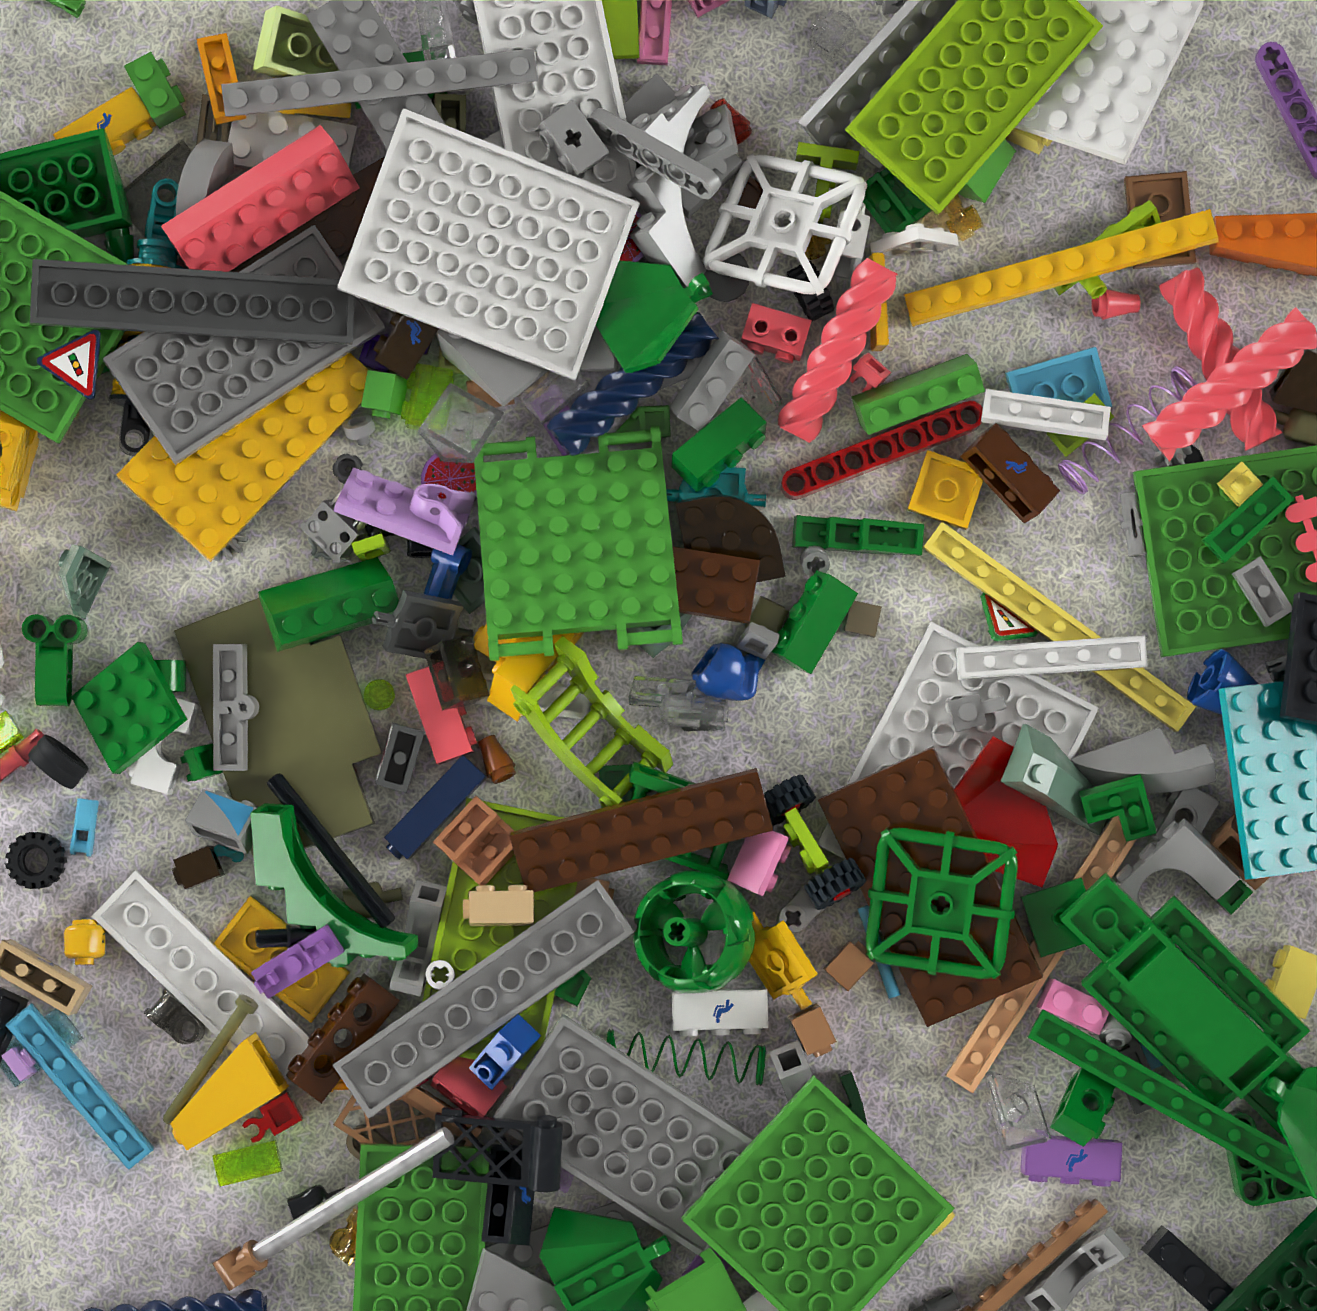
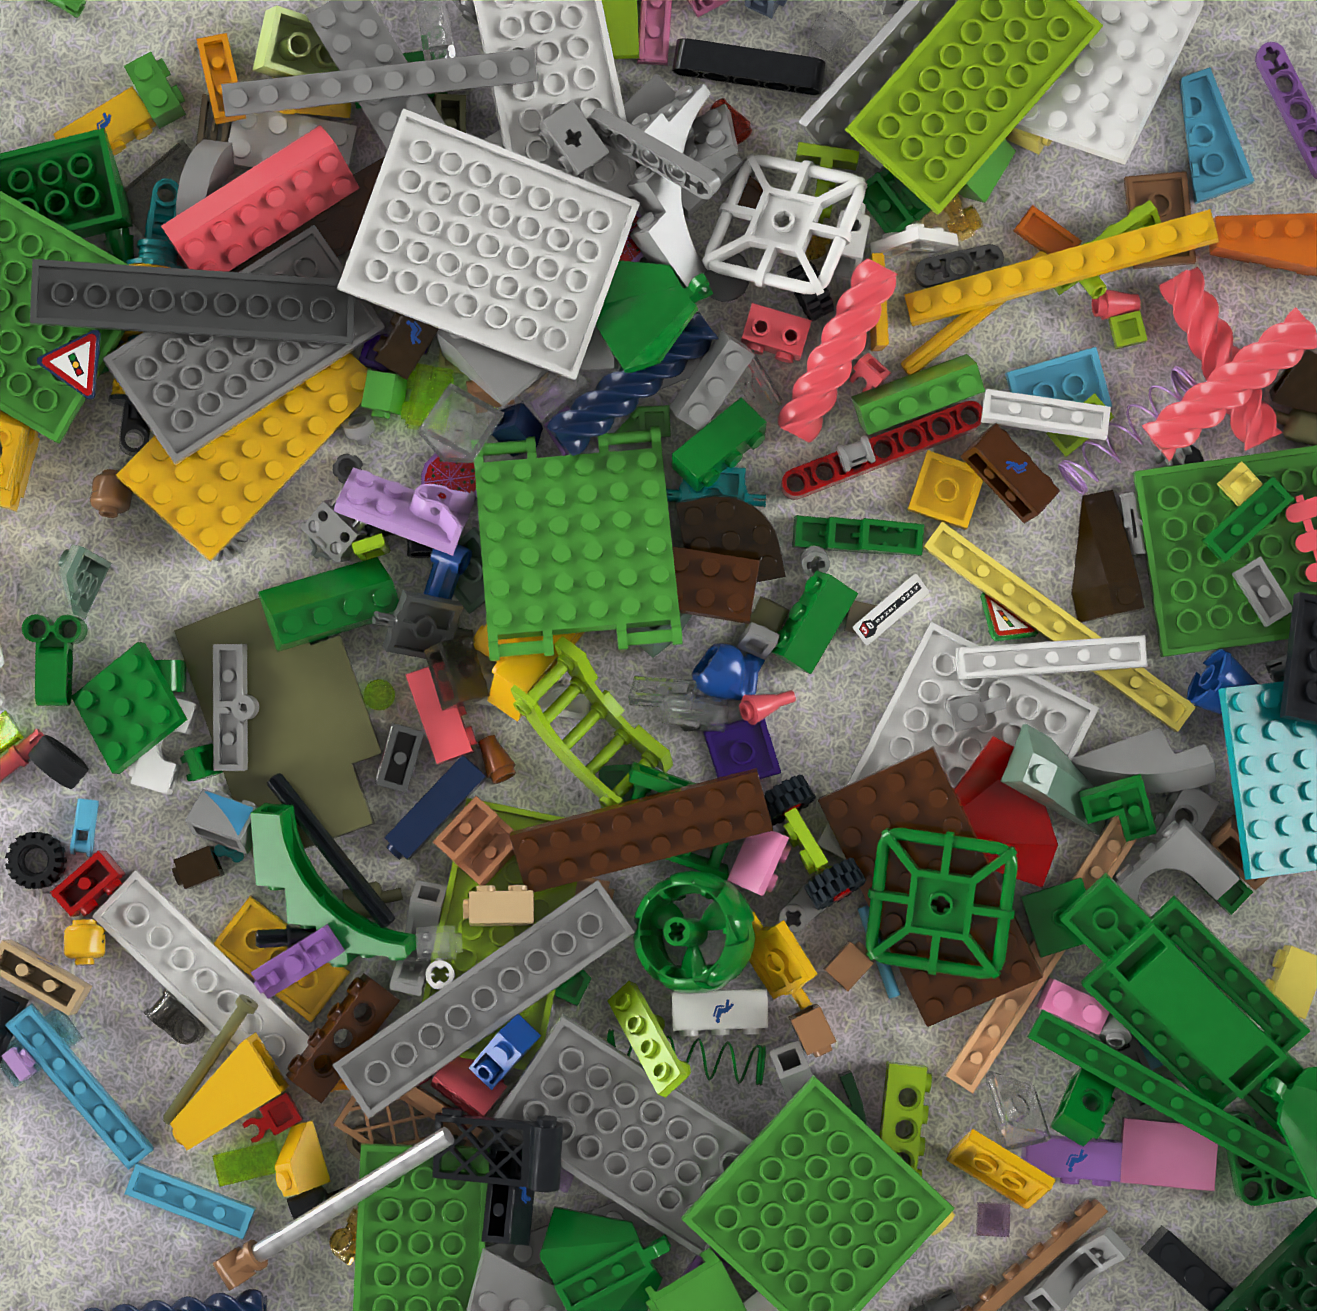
none -> red brick [50,850,126,917]
none -> medium nougat head [90,469,133,518]
none -> medium azure plate [124,1163,256,1239]
none -> yellow slope [274,1120,331,1197]
none -> clear brick [416,925,463,962]
none -> dark blue panel [490,402,543,457]
none -> lime plate [607,980,691,1098]
none -> black beam [672,38,826,95]
none -> dark purple tile [703,718,781,780]
none -> coral cone [739,690,796,725]
none -> light grey bush [836,435,875,472]
none -> white sticker [853,574,929,646]
none -> lime brick [879,1061,932,1177]
none -> yellow axle [901,251,1047,375]
none -> dark grey beam [914,244,1004,288]
none -> yellow tile [946,1129,1056,1209]
none -> clear purple plate [976,1202,1010,1237]
none -> orange tile [1013,205,1082,254]
none -> dark brown wedge [1071,490,1145,623]
none -> lime plate [1108,310,1148,349]
none -> bright pink tile [1120,1117,1218,1191]
none -> medium azure wing [1179,67,1254,205]

